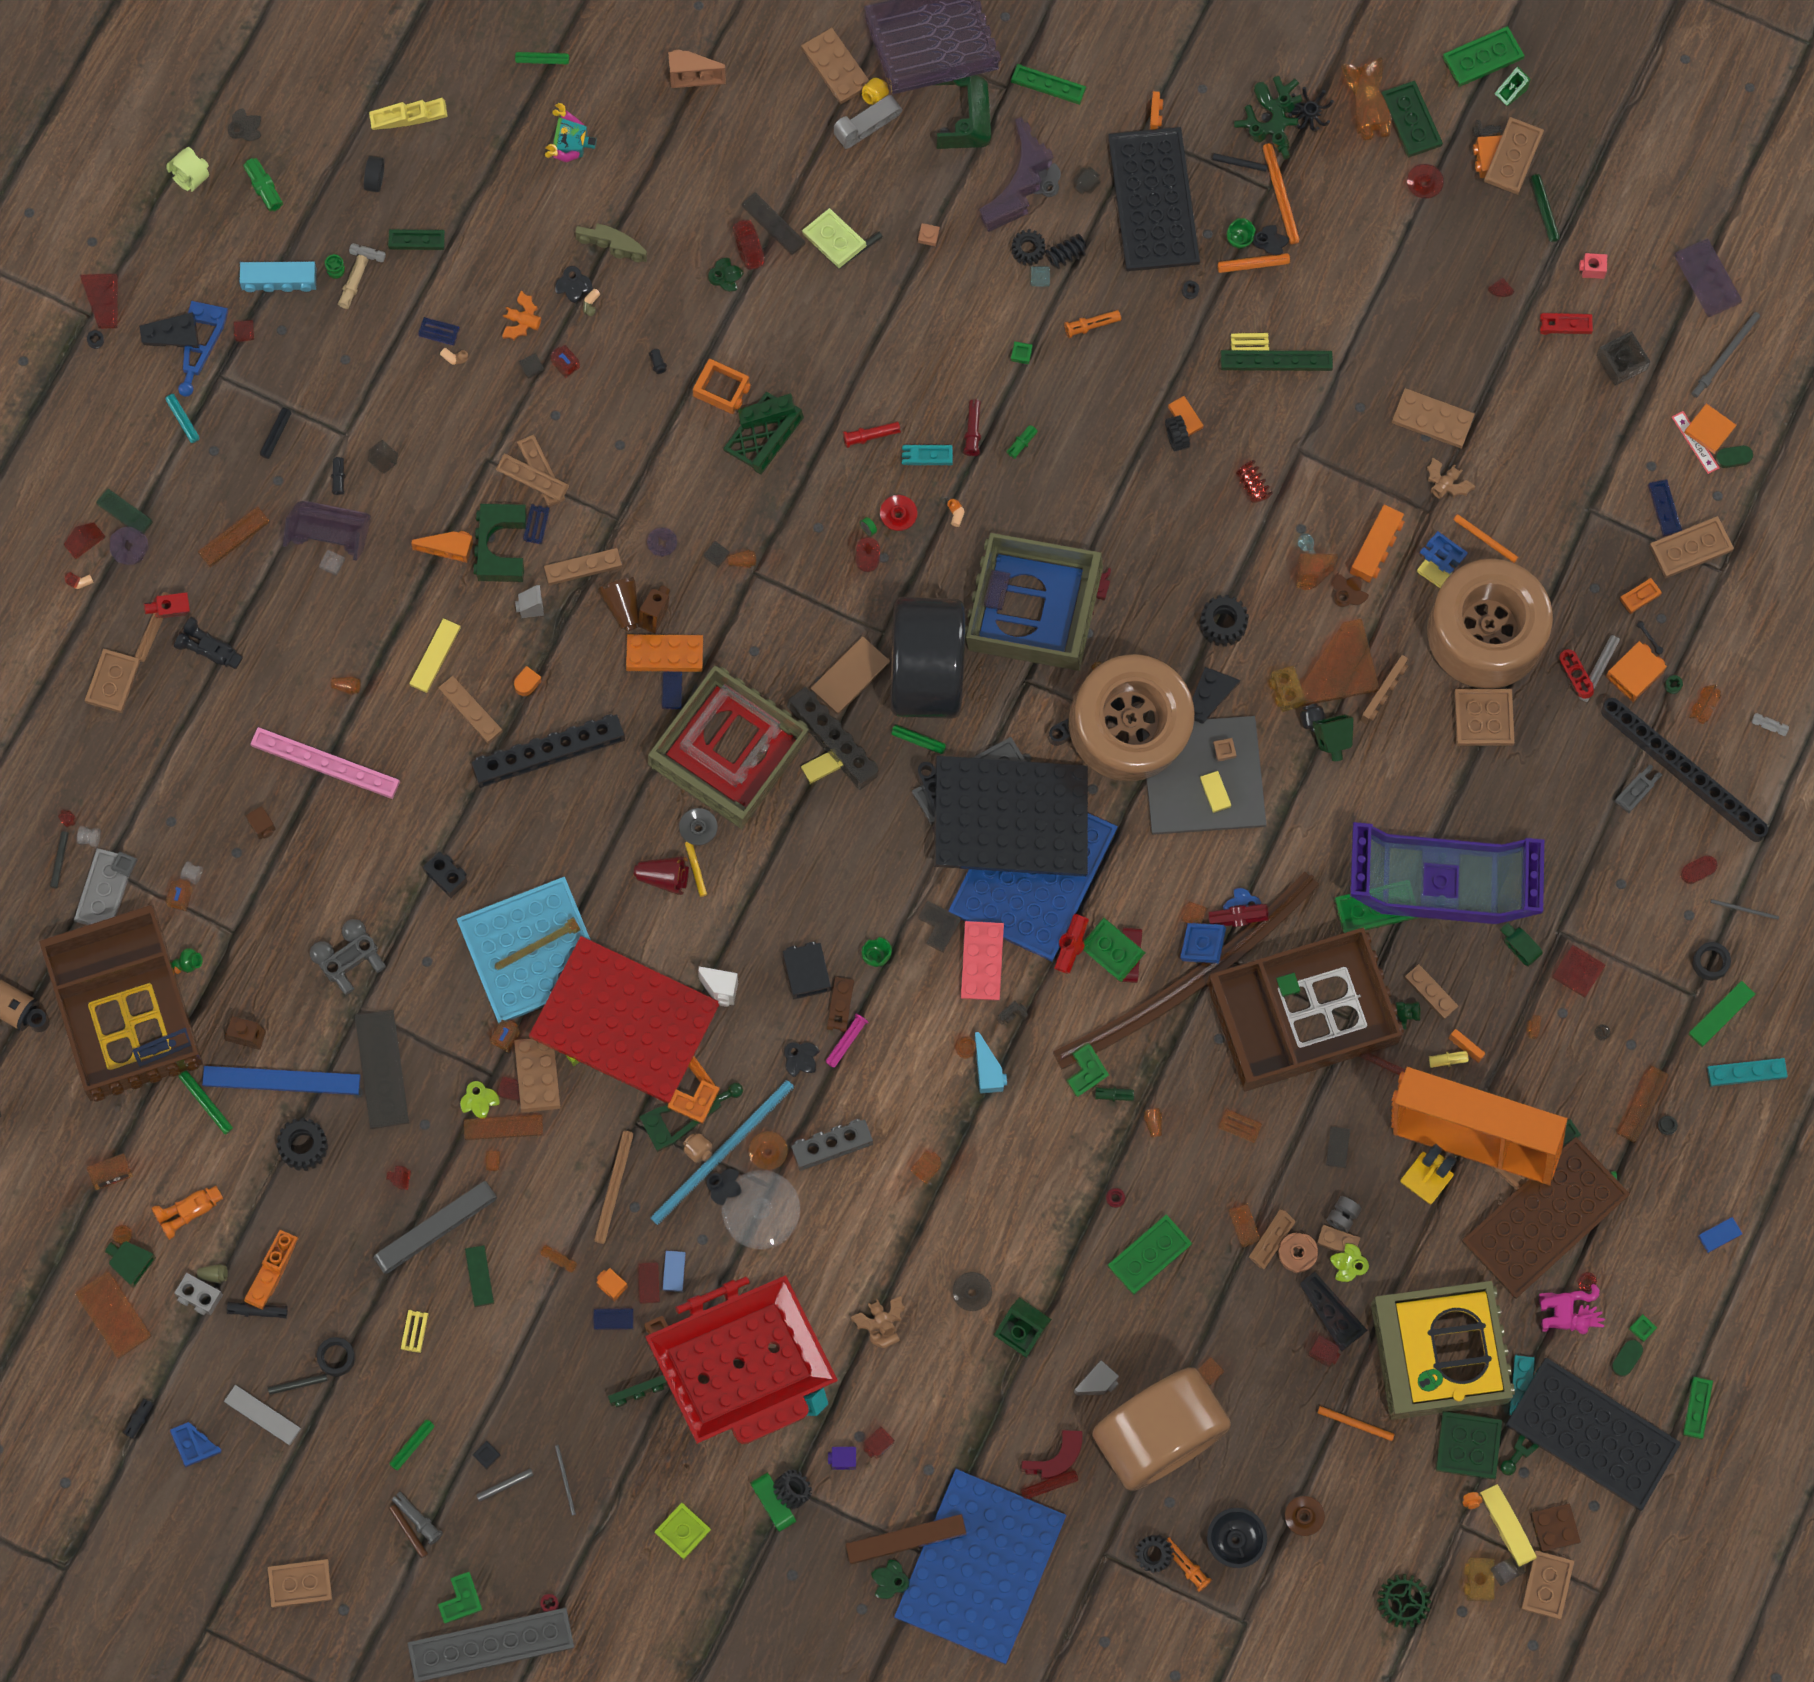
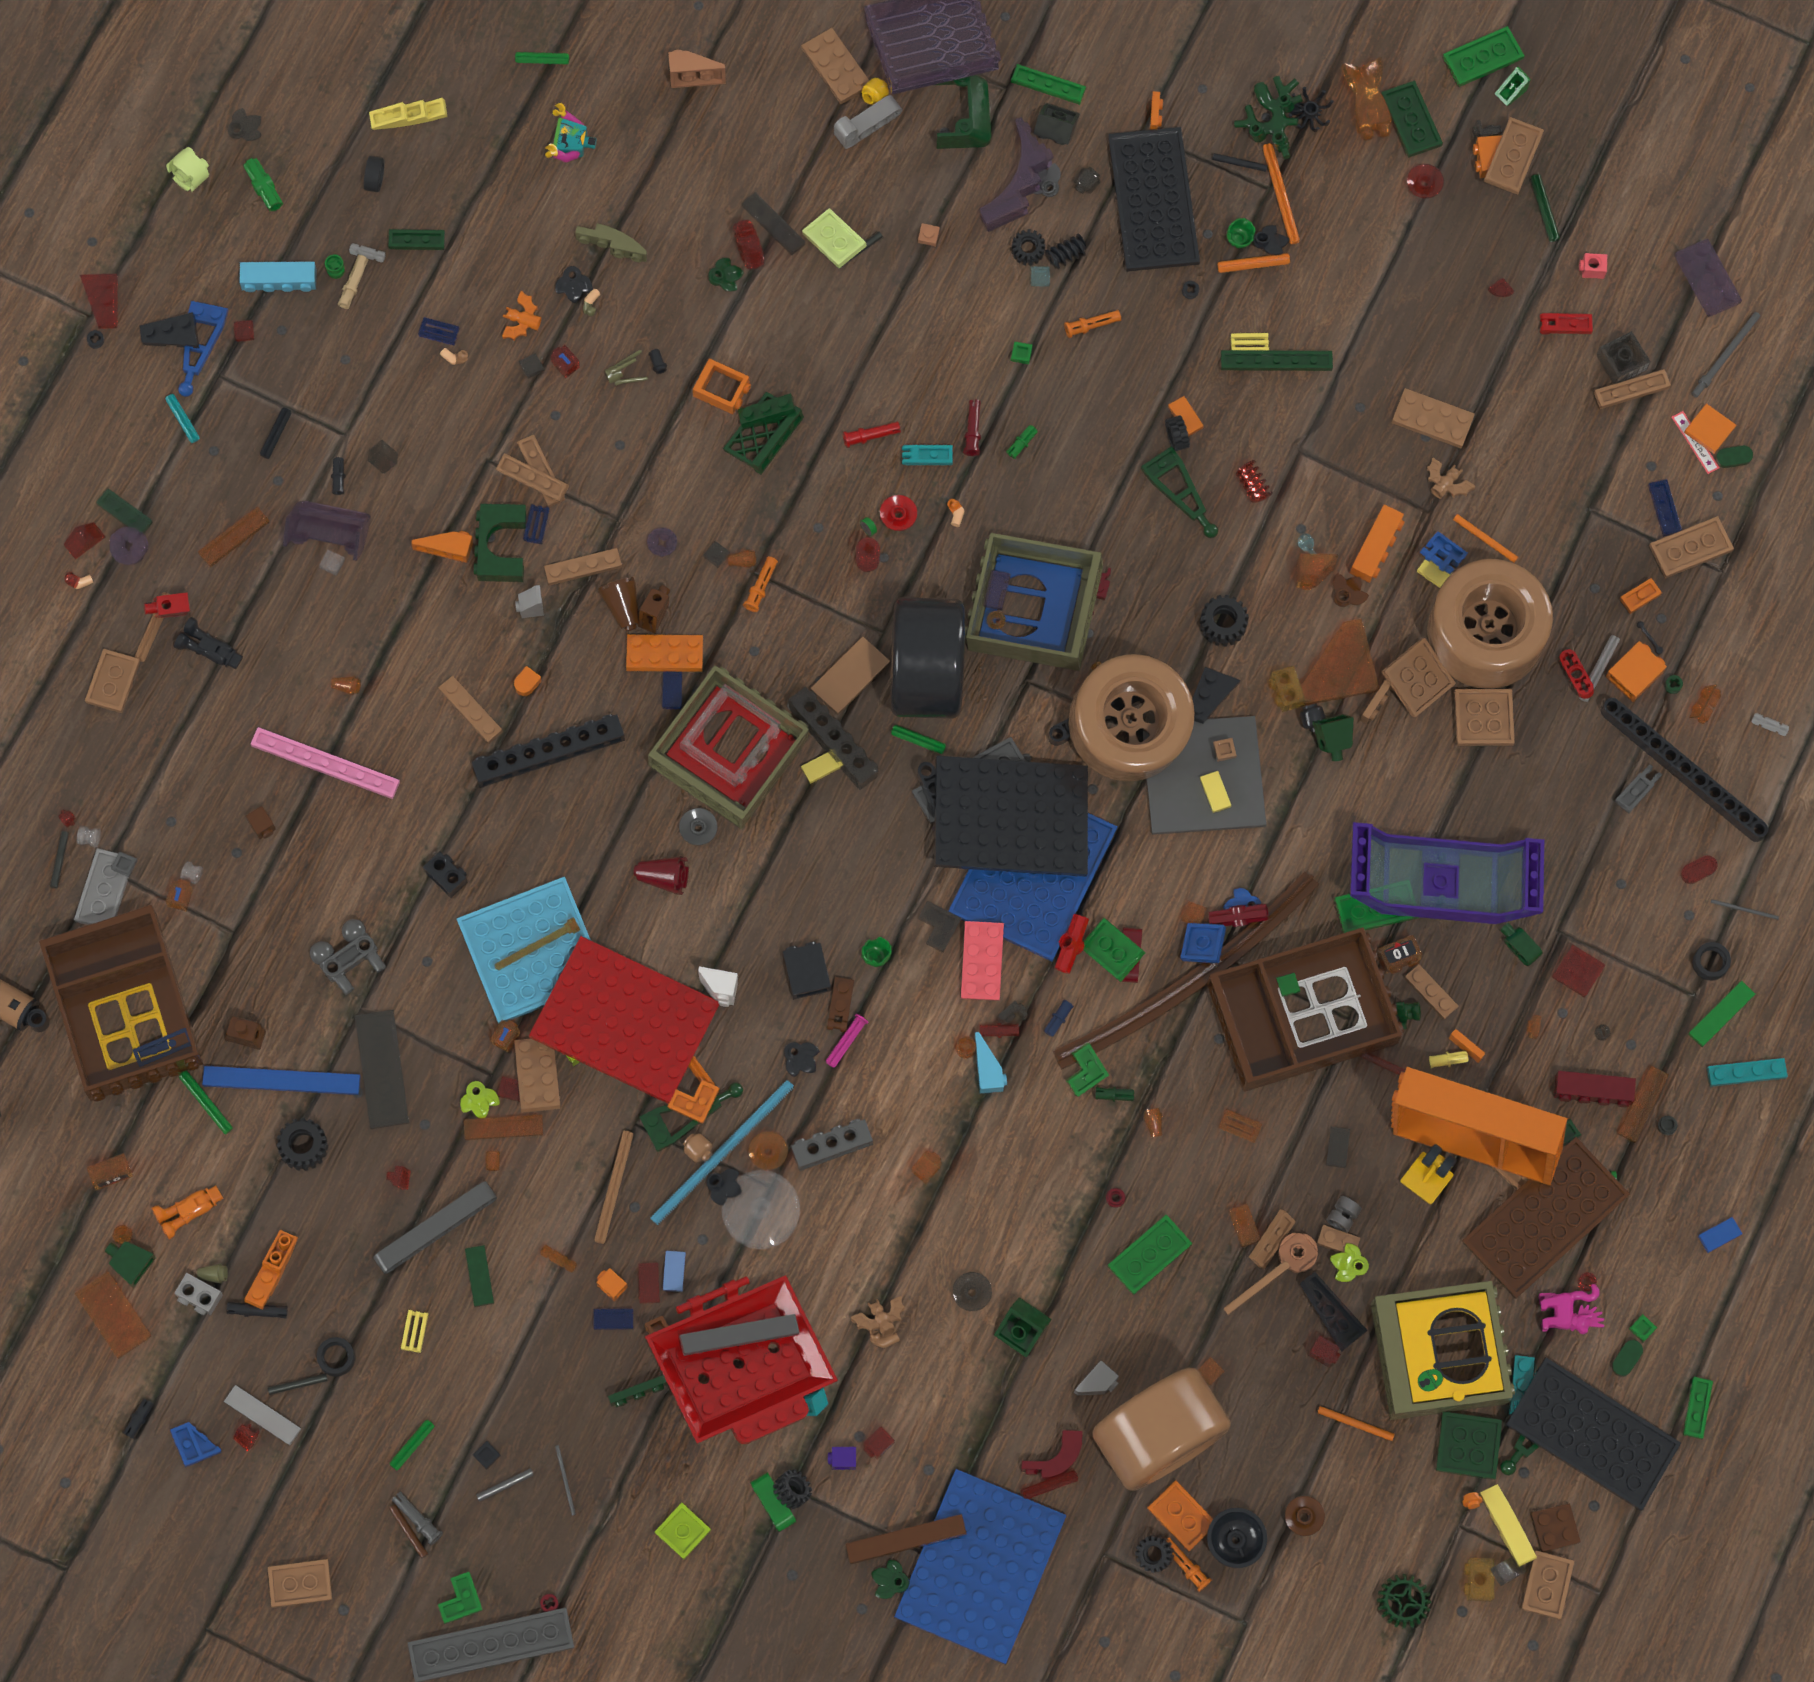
green animal [172,948,203,974] -> none
light yellow tile [409,618,461,693] -> none
yellow bar [685,842,707,897] -> none
none -> clear red tile [233,1424,260,1451]
none -> olive plant [605,350,648,386]
none -> dark grey tile [679,1314,800,1356]
none -> orange pin [743,556,778,612]
none -> clear red pin [980,1023,1019,1038]
none -> clear orange plate [987,611,1006,629]
none -> pearl dark grey slope [1033,103,1080,145]
none -> dark blue axle [1044,1000,1074,1037]
none -> dark green plate [1141,446,1218,538]
none -> orange tile [1147,1481,1213,1552]
none -> medium nougat tile [1224,1261,1291,1316]
none -> clear orange brick [1376,935,1423,974]
none -> medium nougat plate [1381,638,1456,717]
none -> dark red brick [1554,1071,1636,1107]
none -> medium nougat plate [1594,369,1671,409]

